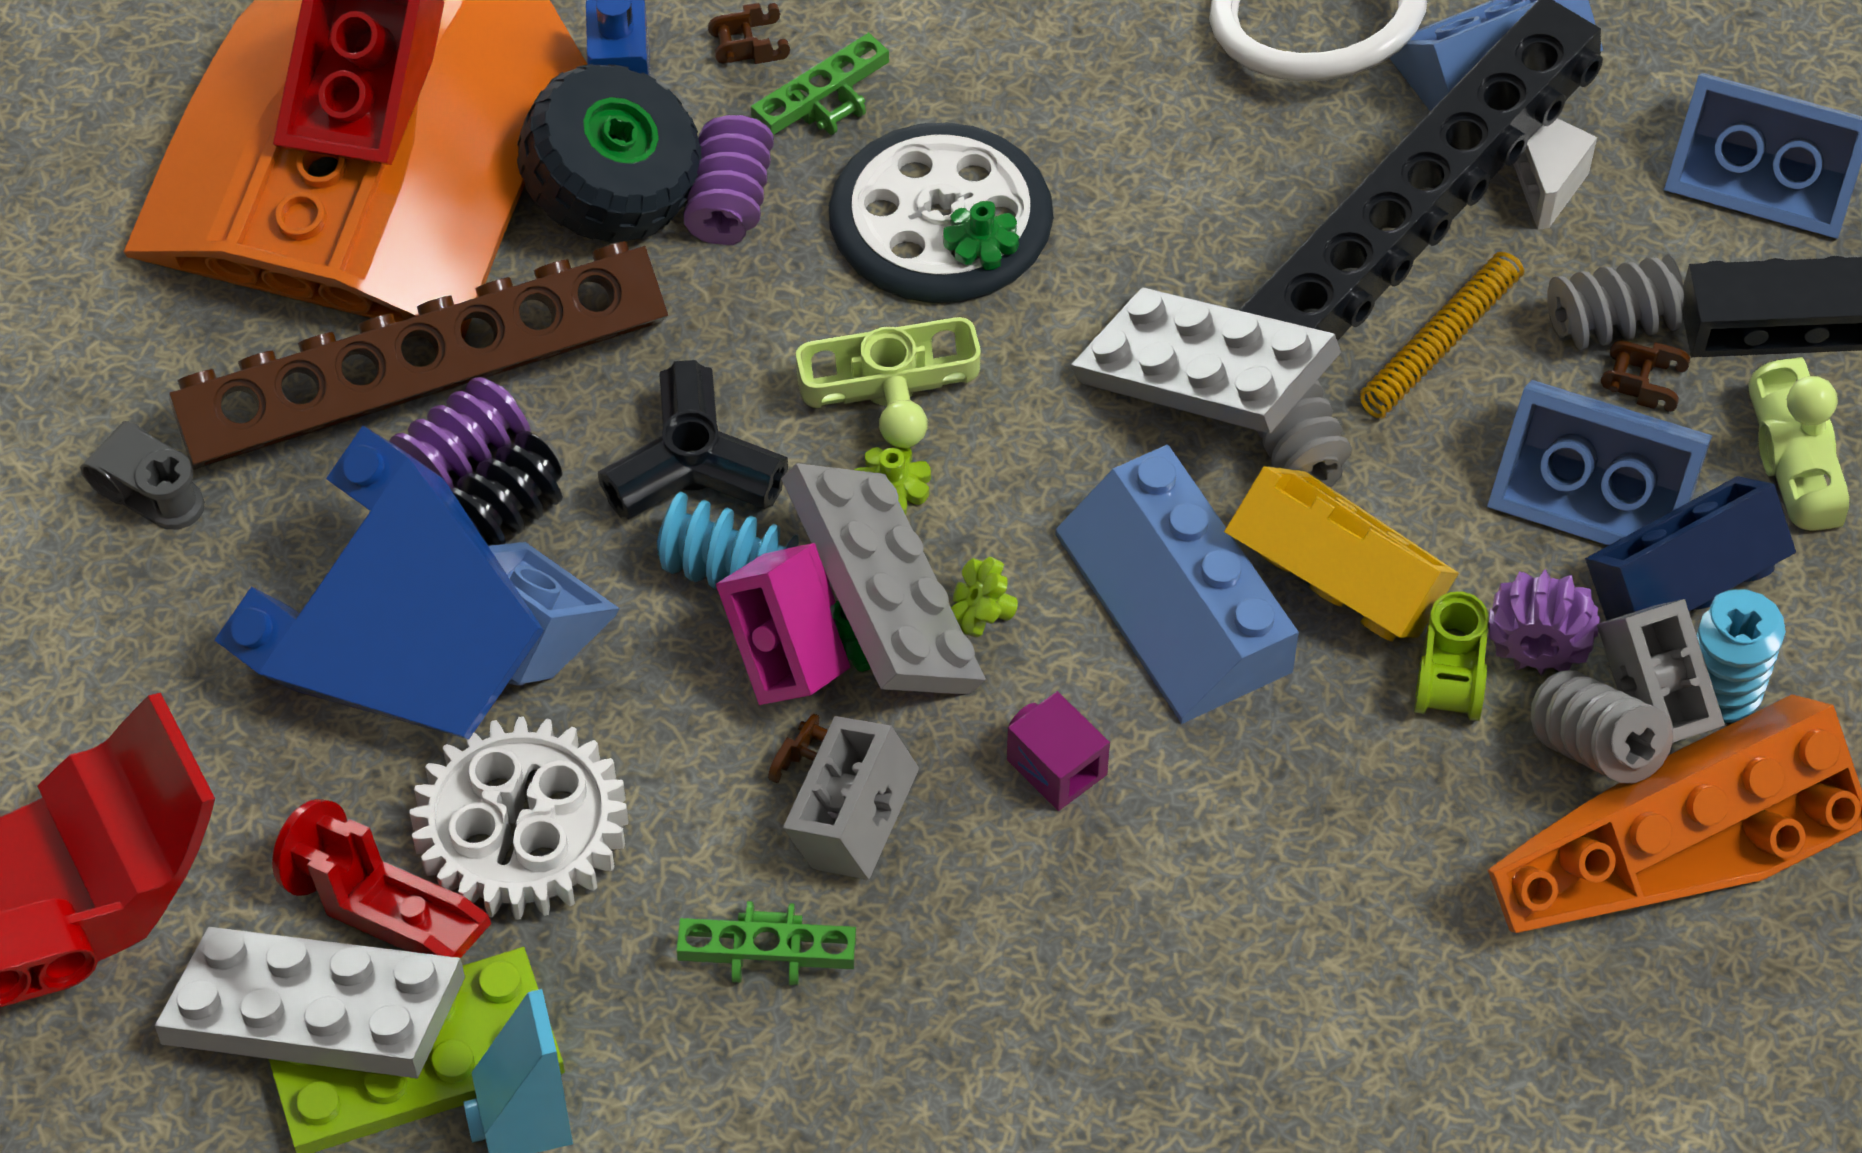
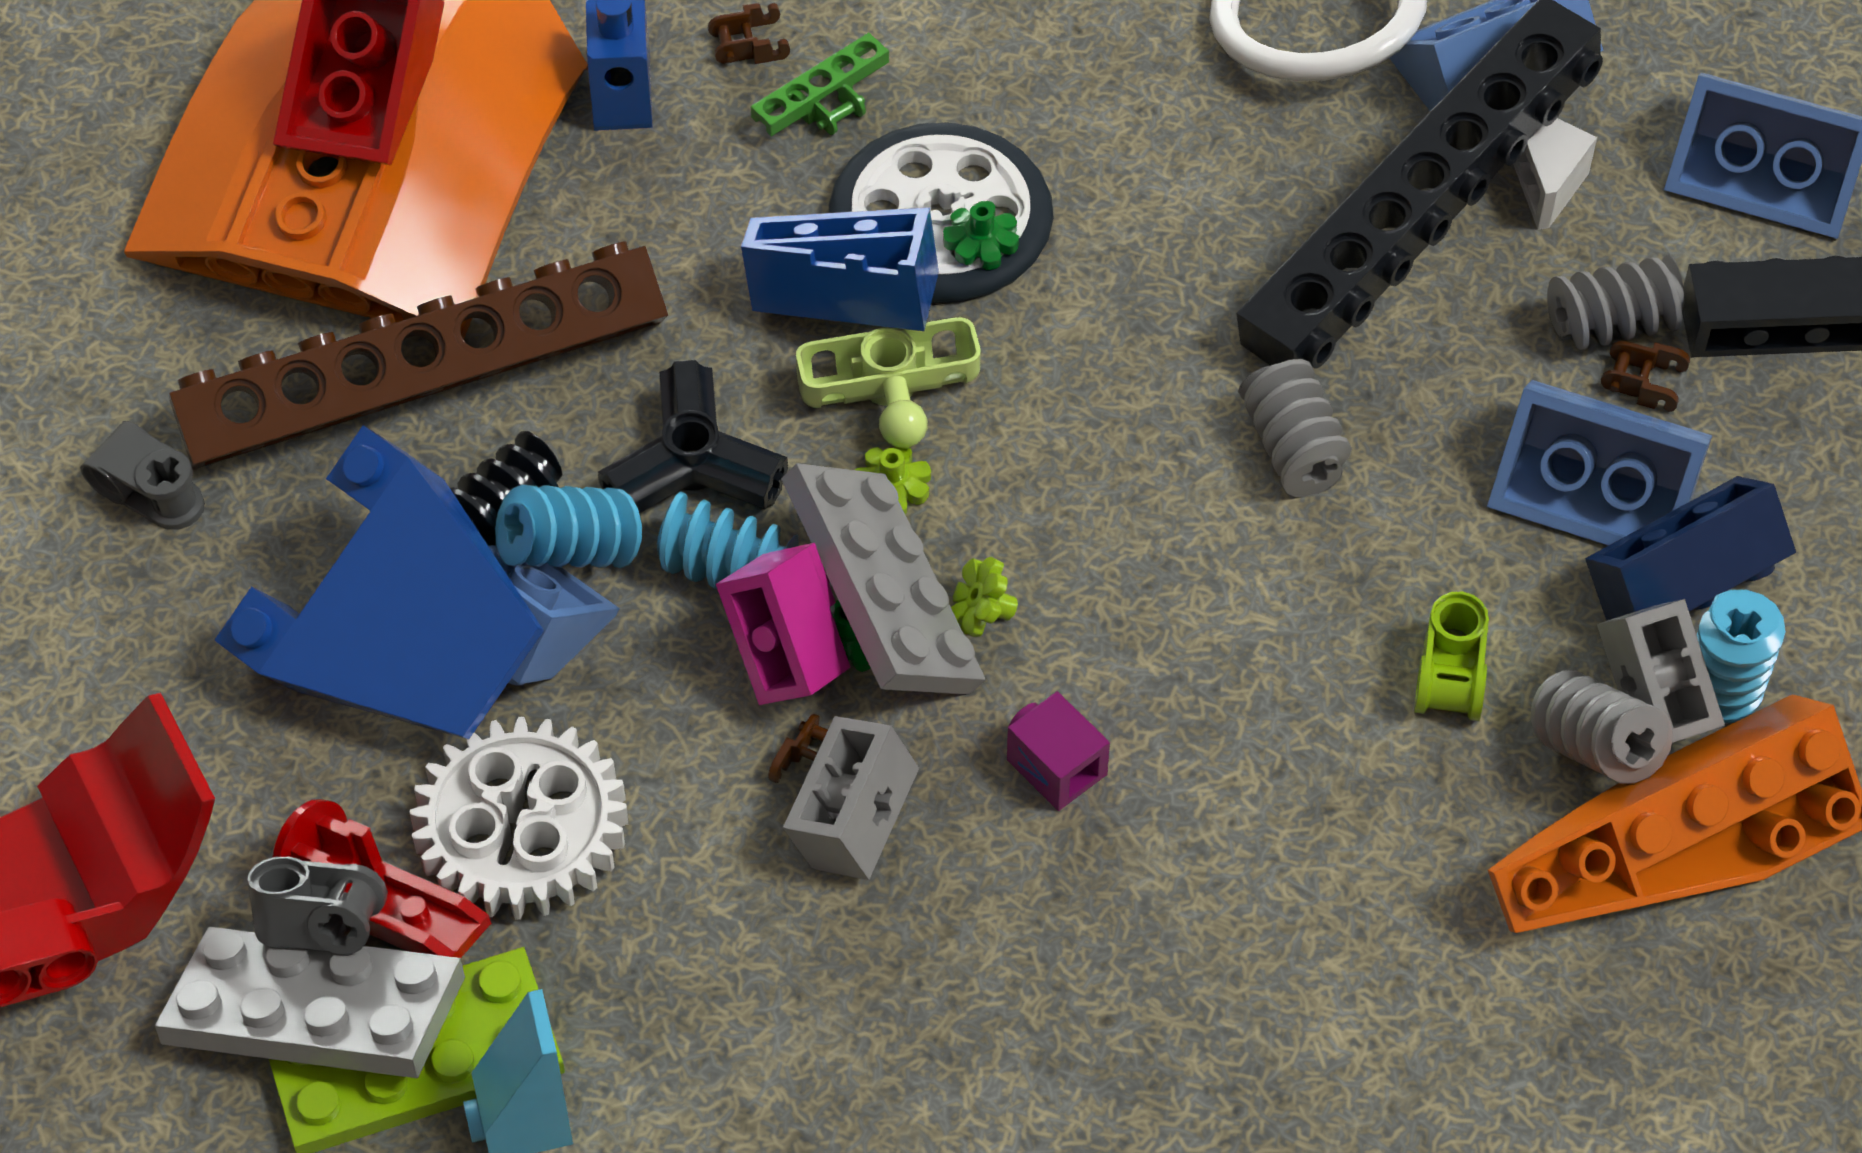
medium lavender piece [389,377,531,488] -> none
black wheel [517,64,701,243] -> none
bright green piece [677,901,856,985] -> none
medium lavender piece [684,115,774,245] -> none
medium blue slope [1055,444,1299,724] -> none
plate [1071,287,1341,434] -> none
yellow wedge [1224,466,1459,641] -> none
yellow piece [1360,252,1524,418] -> none
medium lavender gear [1488,569,1600,676] -> none
yellowish green piece [1748,357,1849,531] -> none
none -> dark grey piece [247,857,388,955]
none -> medium azure piece [495,485,642,568]
none -> blue wedge [741,207,939,331]

